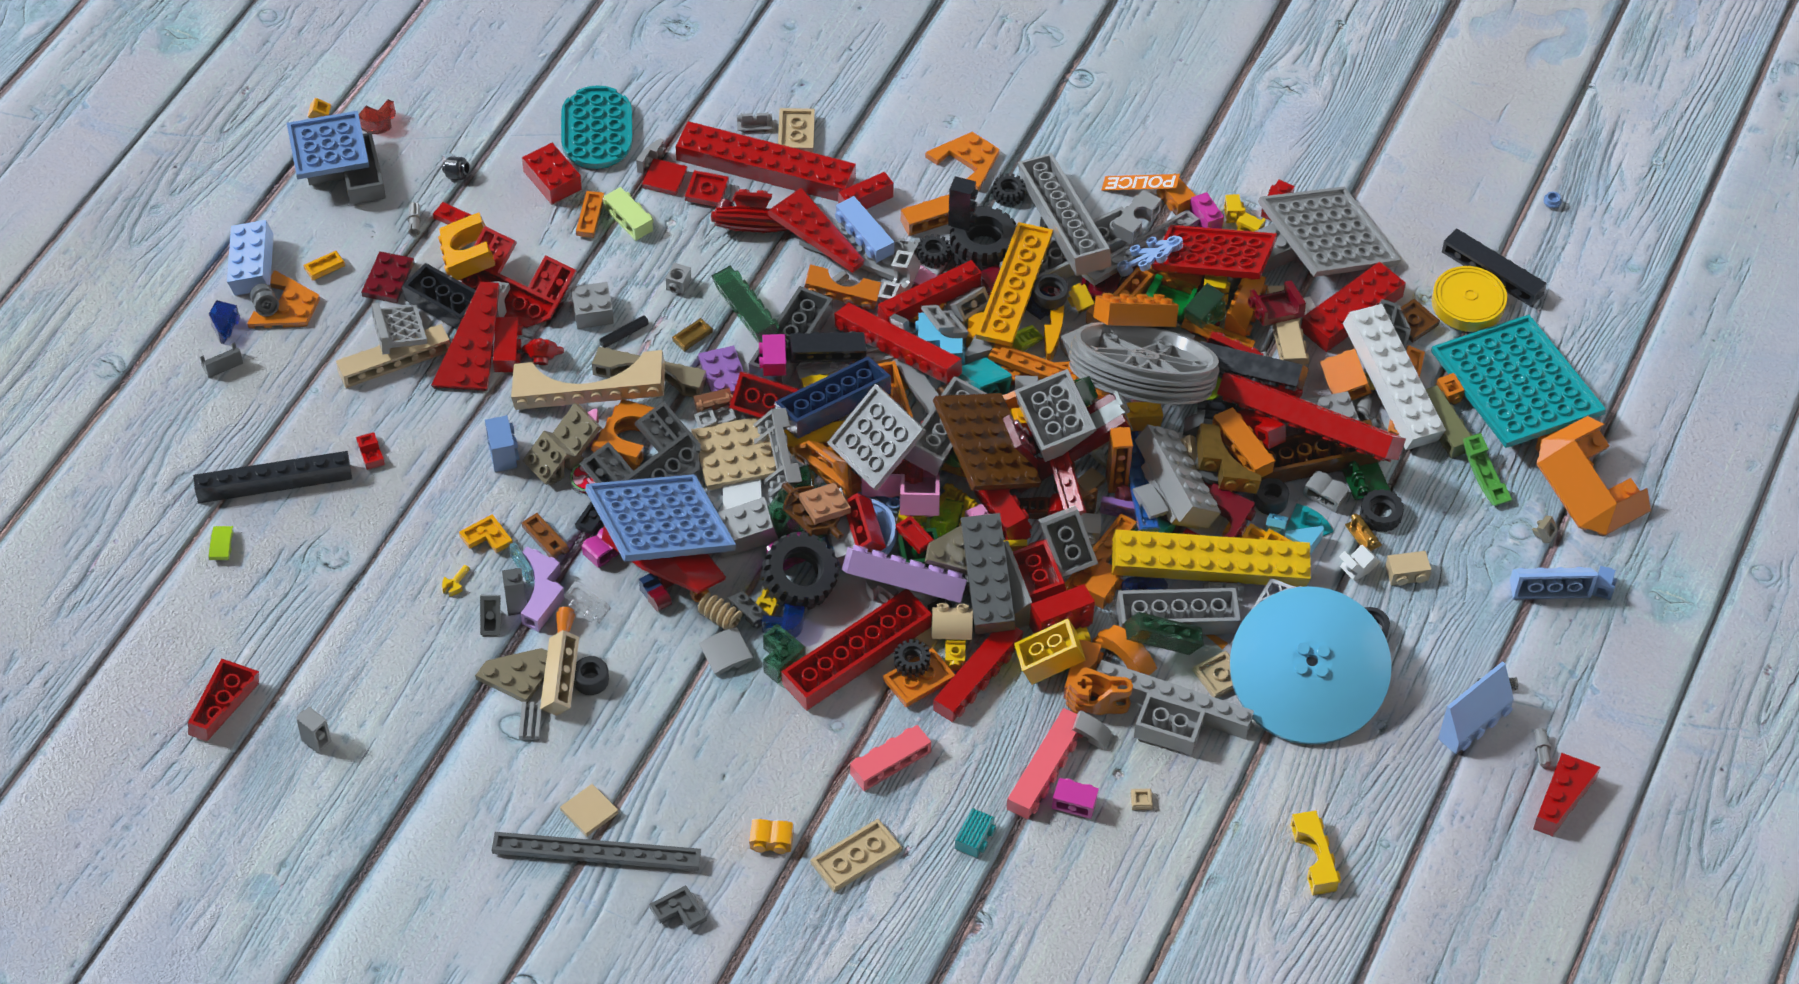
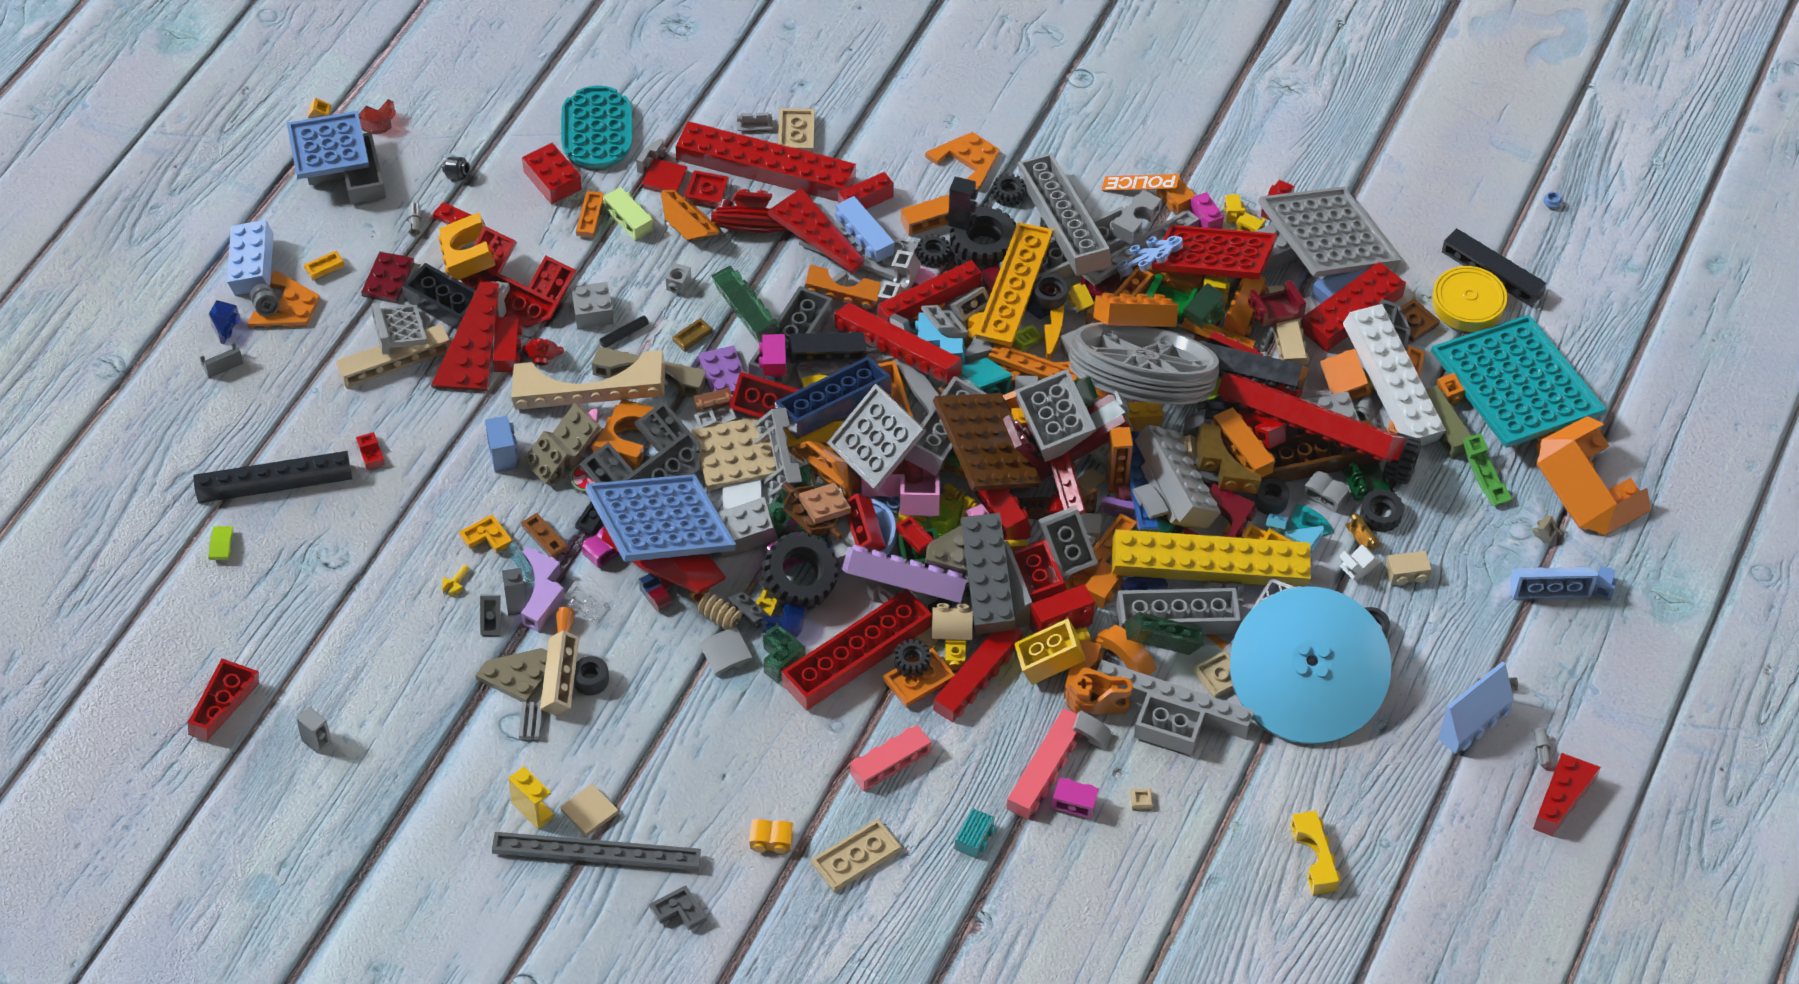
none -> yellow panel [508,766,554,830]
none -> orange wedge [661,190,720,240]
none -> medium blue slope [1312,269,1367,304]
none -> black tyre [1383,432,1421,484]

